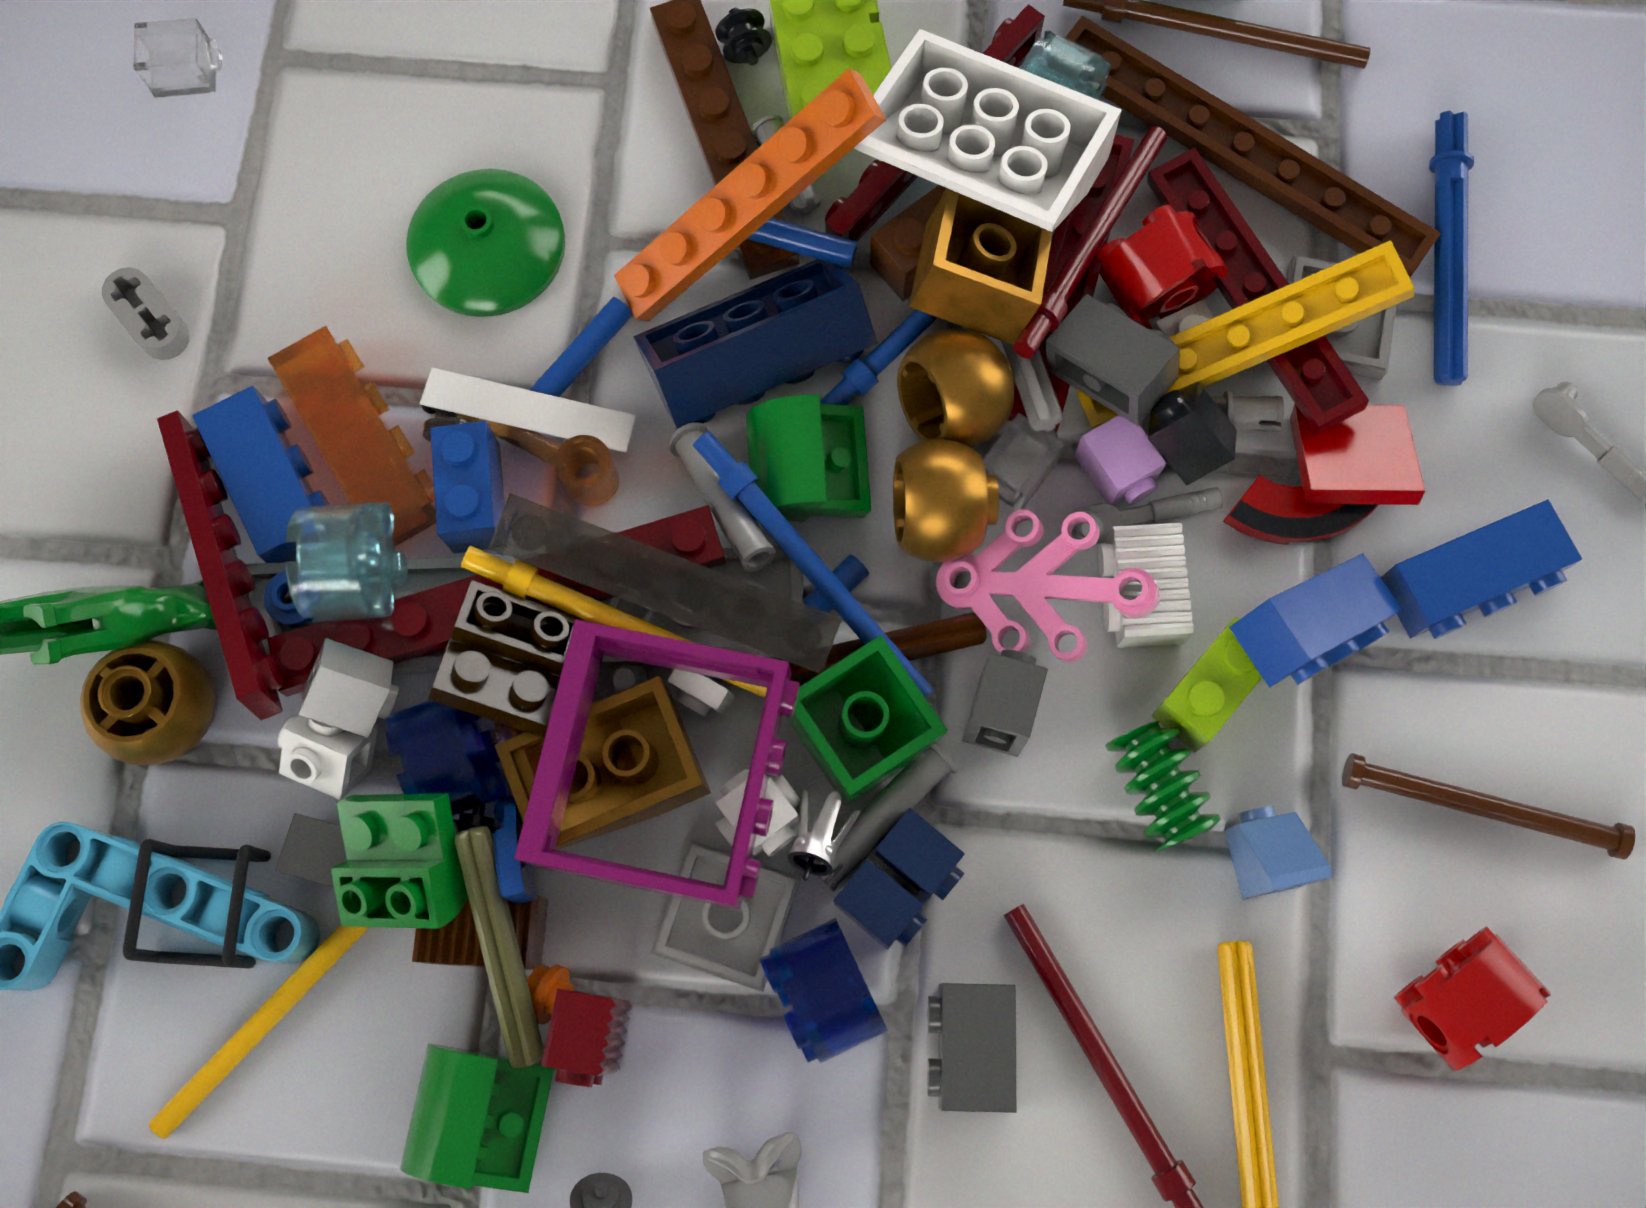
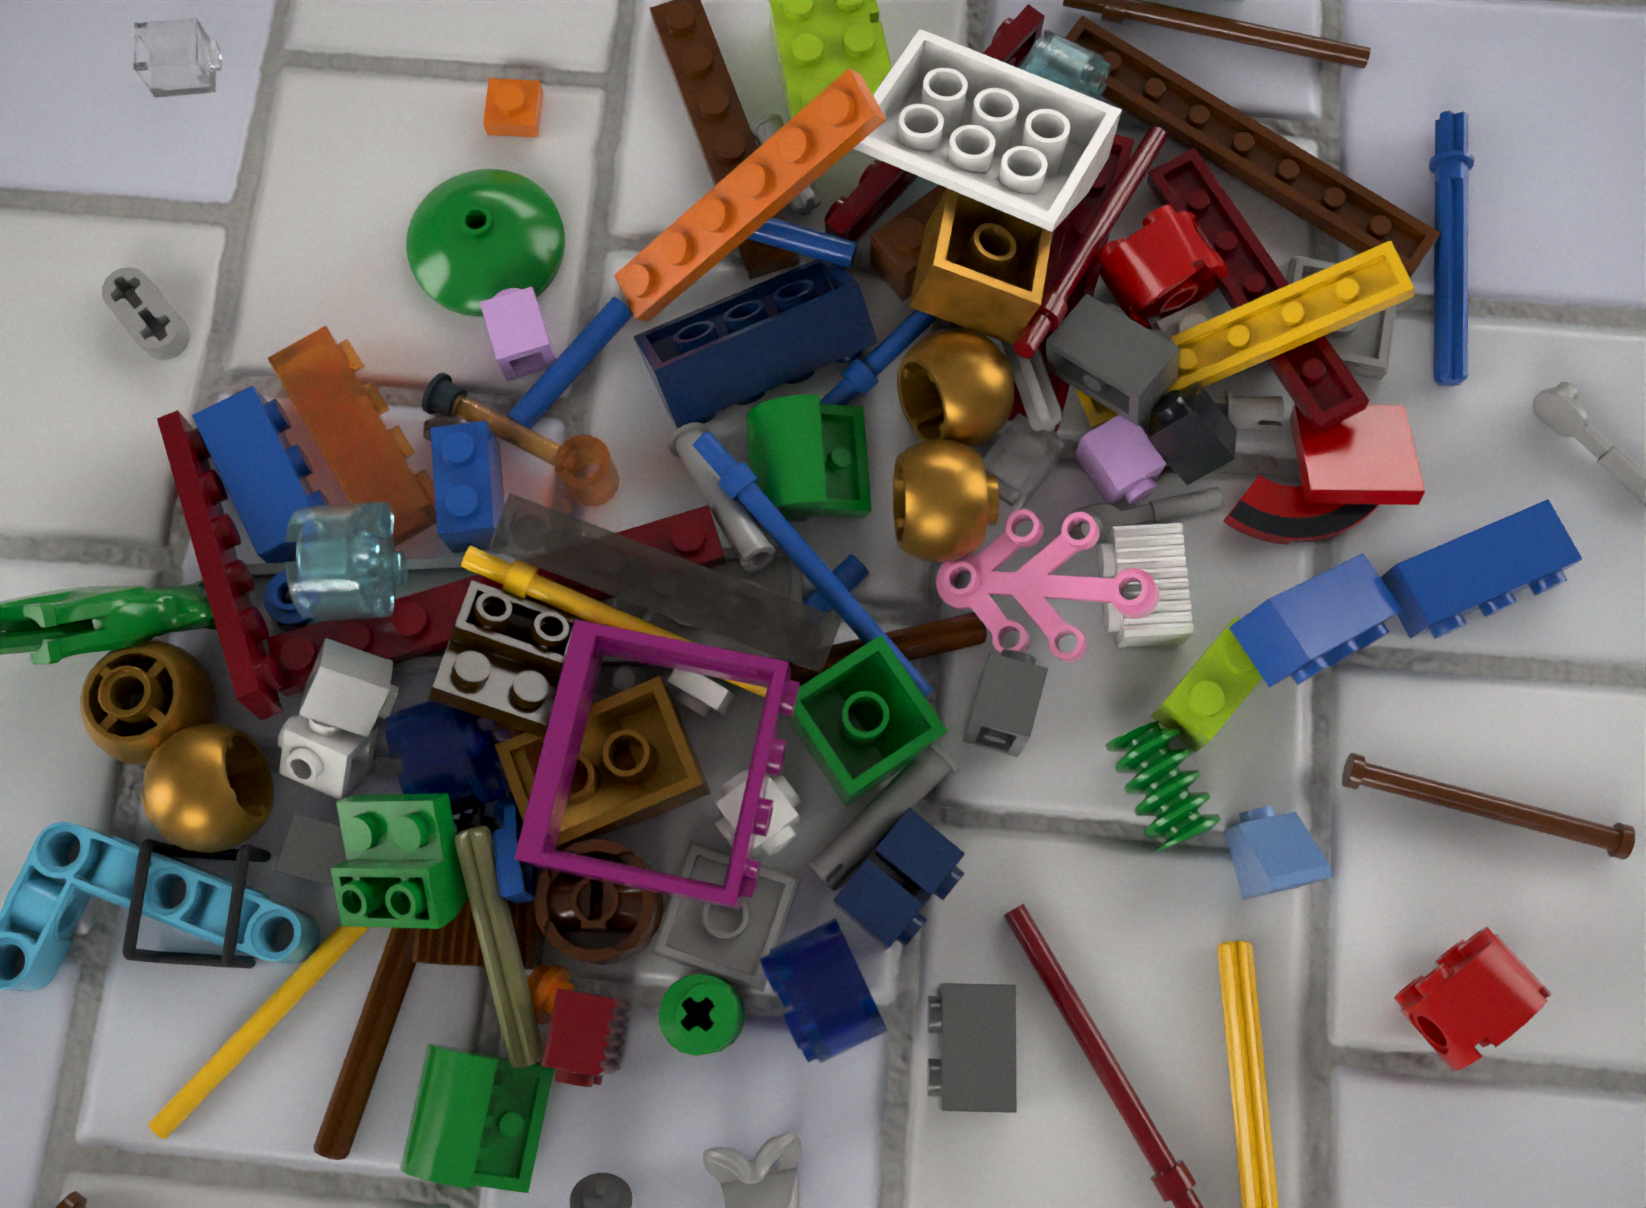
white sticker [420,367,636,453] -> none
black wheel [715,8,772,65] -> none
flat silver piece [787,789,861,881] -> none
none -> pearl gold wheel [142,723,274,853]
none -> reddish brown axle [313,928,416,1160]
none -> lavender brick [480,287,557,381]
none -> orange plate [483,78,544,137]
none -> reddish brown brick [534,839,663,965]
none -> green piece [658,973,745,1056]

